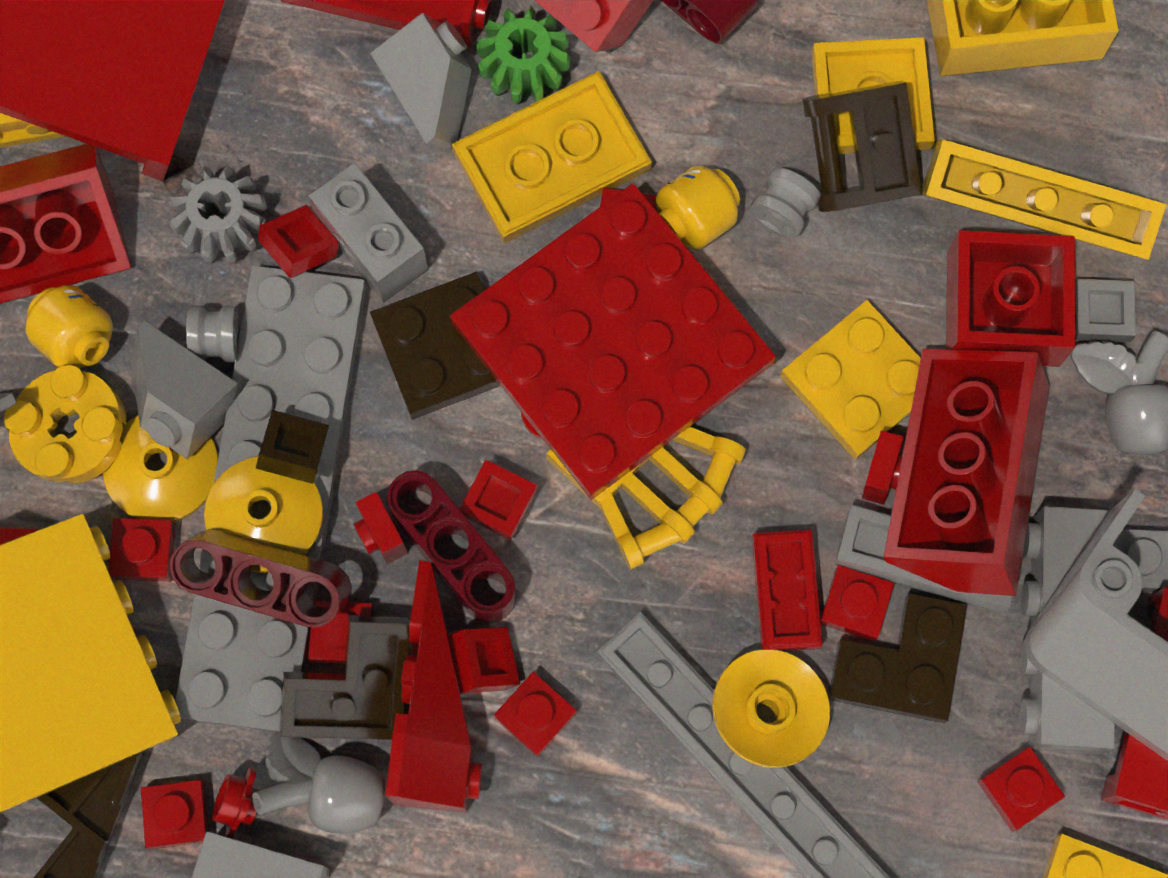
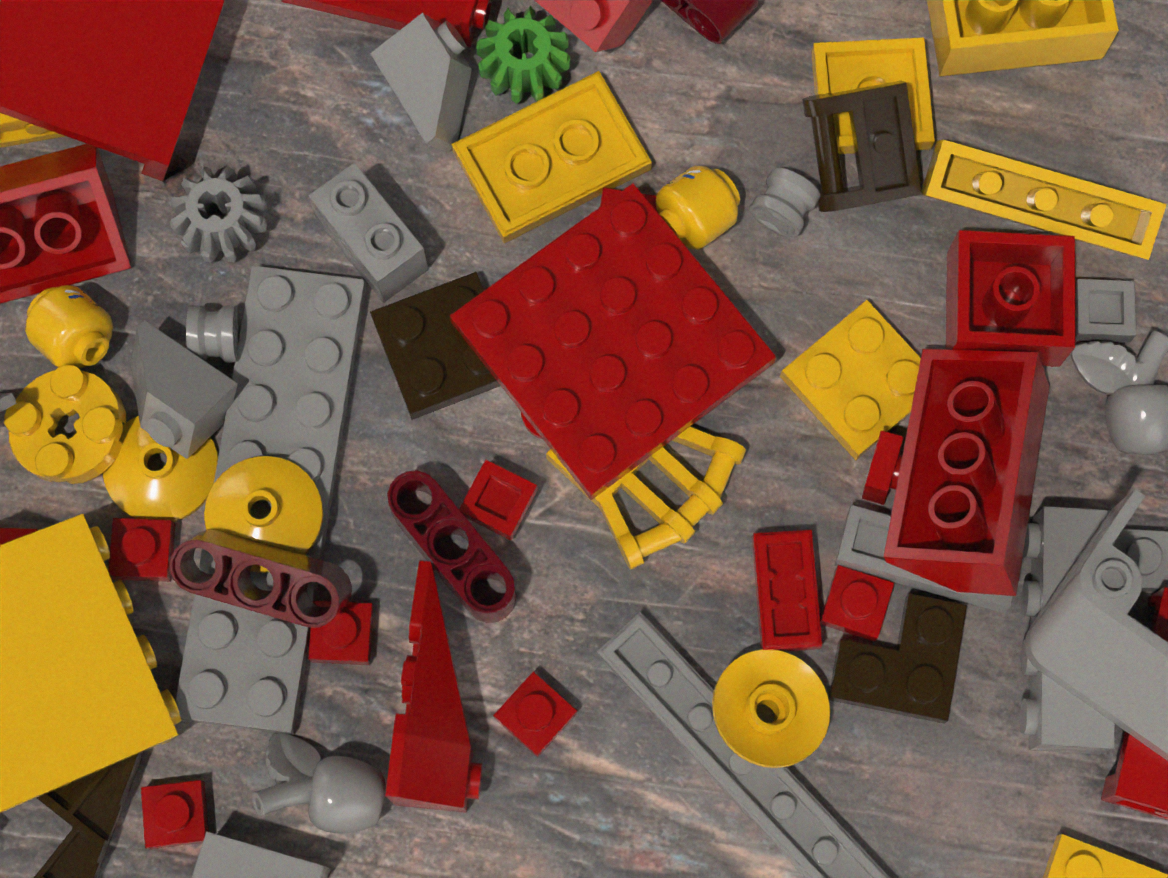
red plate [212,768,259,839] -> none
dark brown plate [255,410,329,484] -> none
red plate [258,205,339,279] -> none
dark brown plate [279,616,410,740] -> none
red plate [353,492,408,565] -> none
red plate [448,627,520,694] -> none
red plate [977,746,1065,832] -> none

